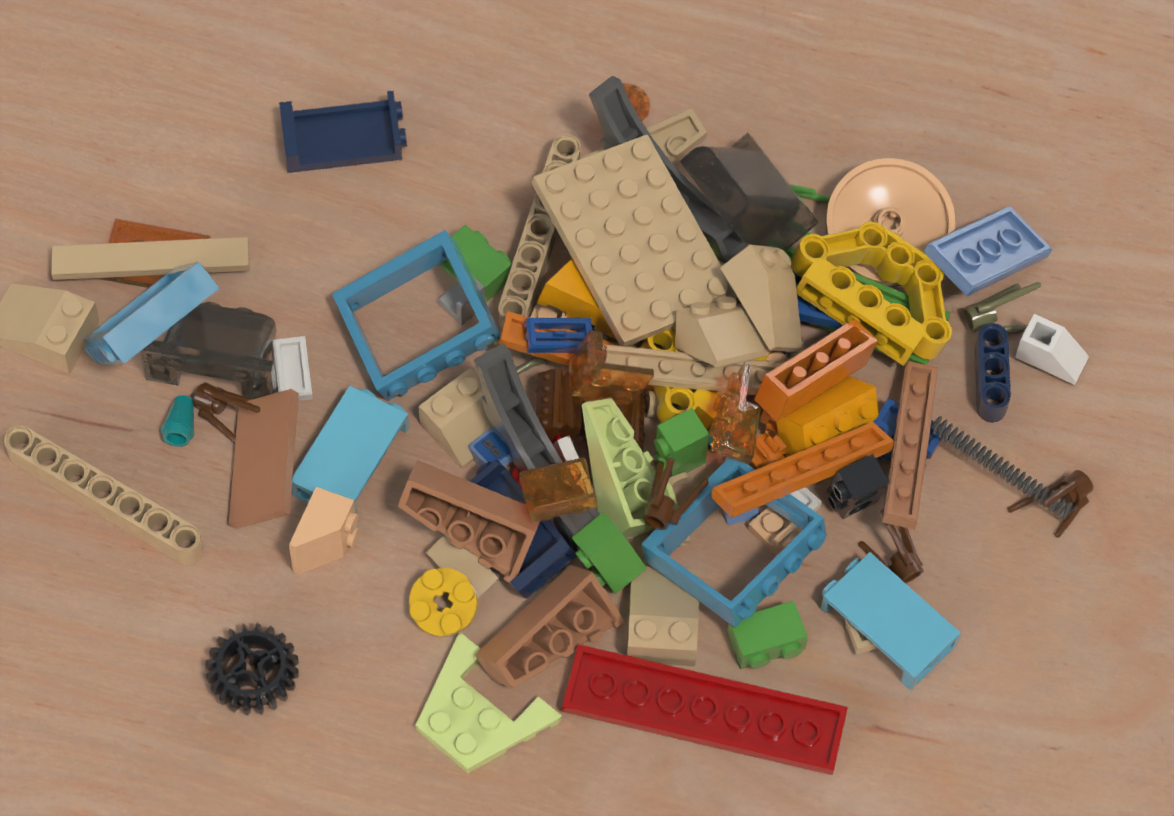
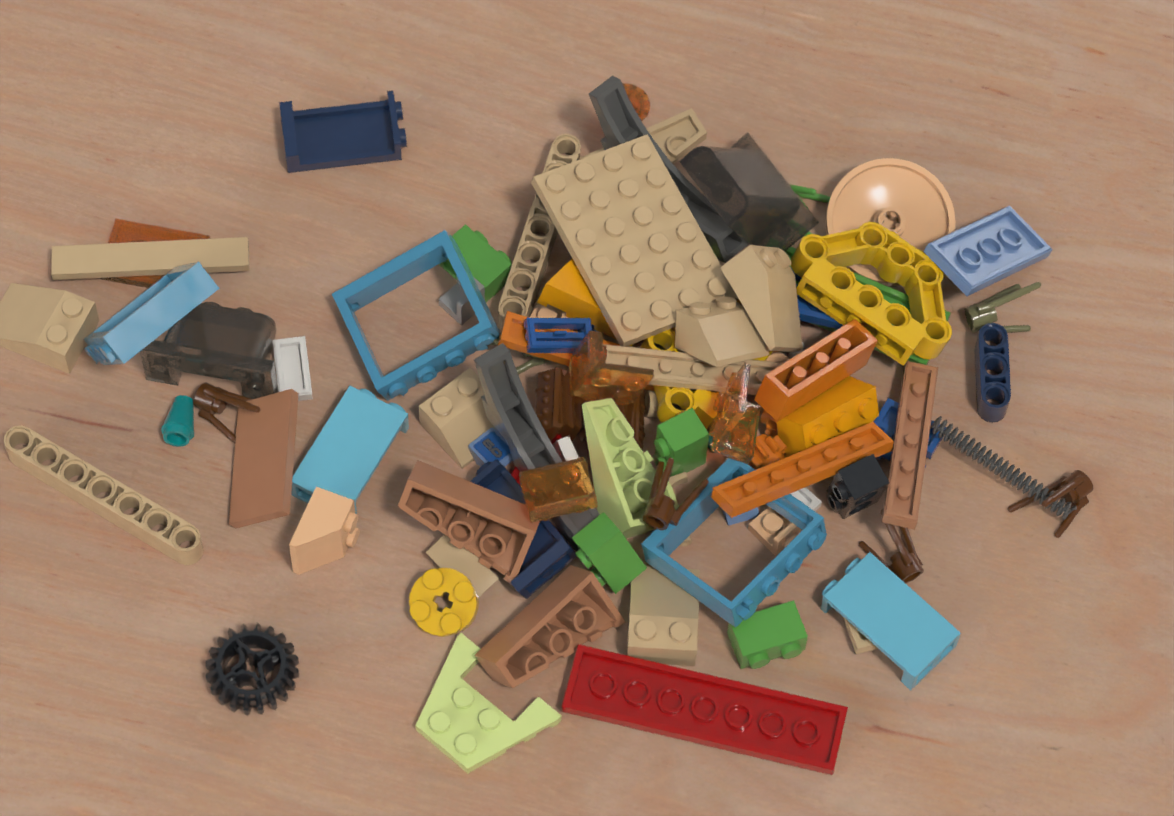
white slope [1015,314,1089,385] -> none

